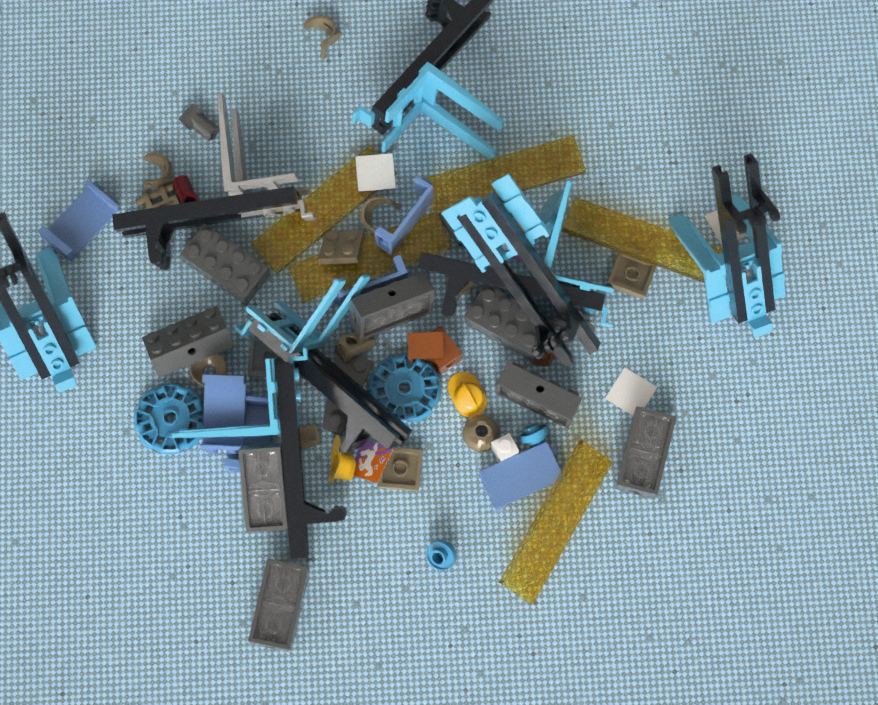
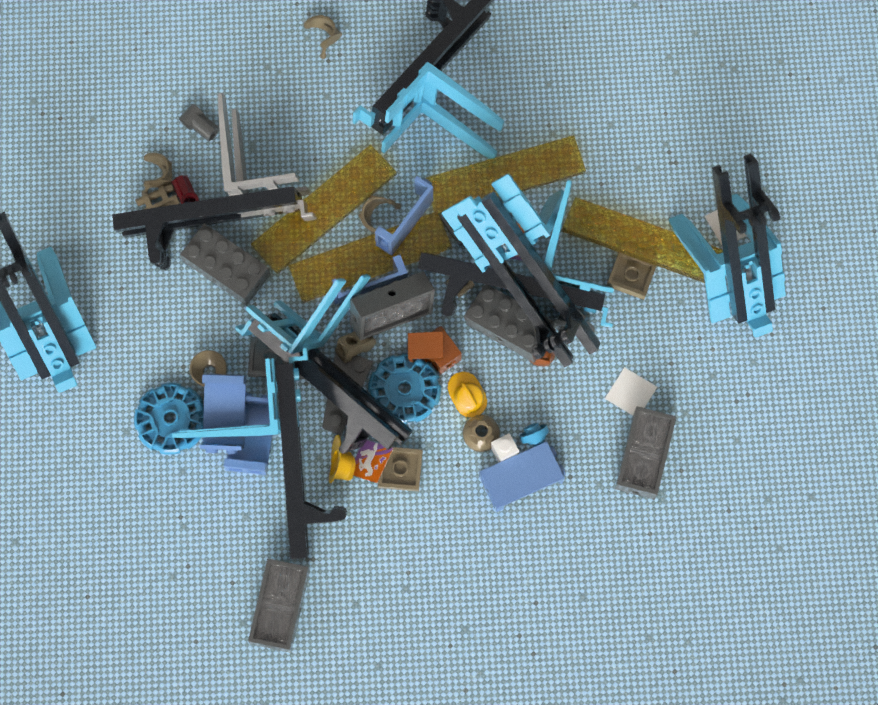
medium blue panel [38,179,119,262] -> none
dark grey brick [142,306,234,378] -> none
clear brick [238,442,288,532] -> none
dark tan tile [300,424,321,450] -> none
dark tan plate [318,230,365,265] -> none
white sticker [355,153,396,191] -> none
dark azure plate [426,539,457,571] -> none
dark grey brick [496,362,582,429] -> none
clear yellow plate [499,440,613,605] -> none

